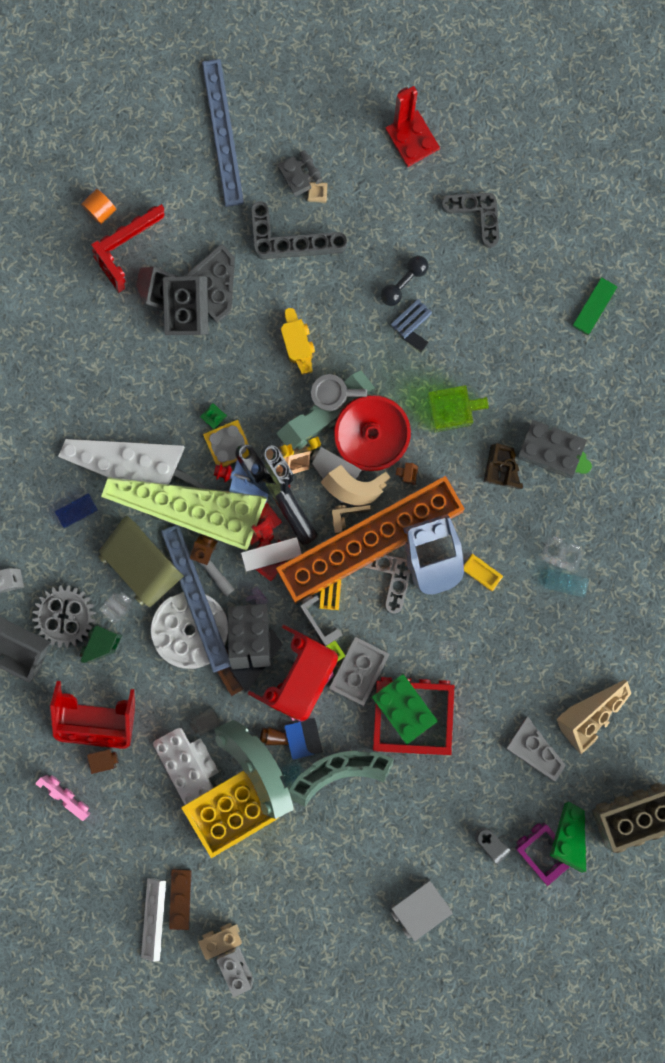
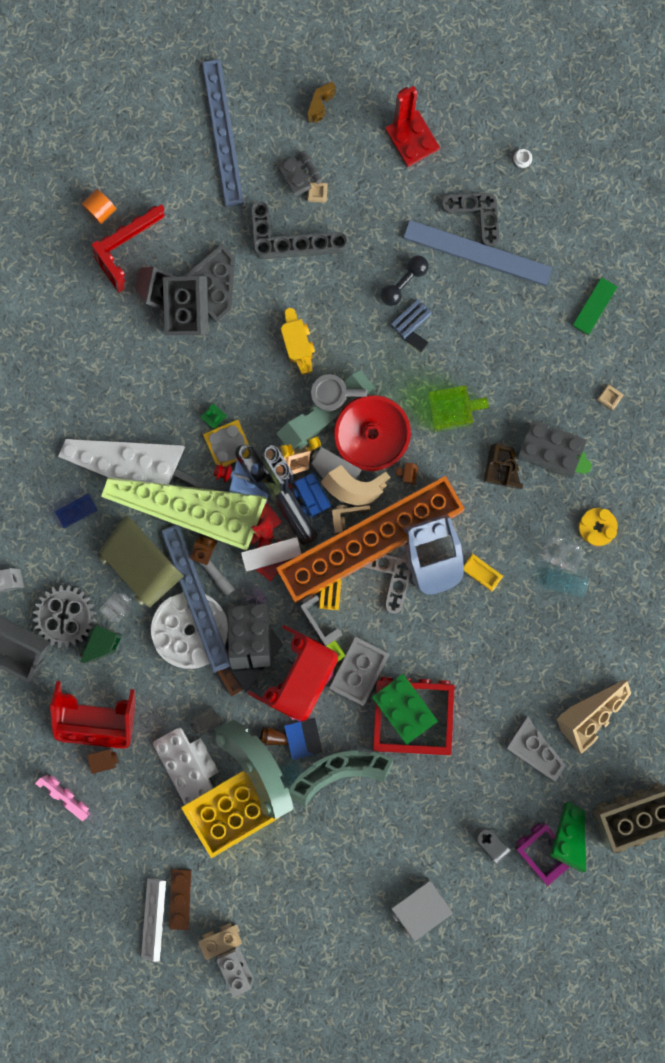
none -> blue brick [292,473,331,518]
none -> pearl gold slope [307,81,336,123]
none -> sand blue tile [404,220,553,286]
none -> white plate [513,149,532,168]
none -> yellow plate [578,508,618,546]
none -> tan tile [597,384,624,411]

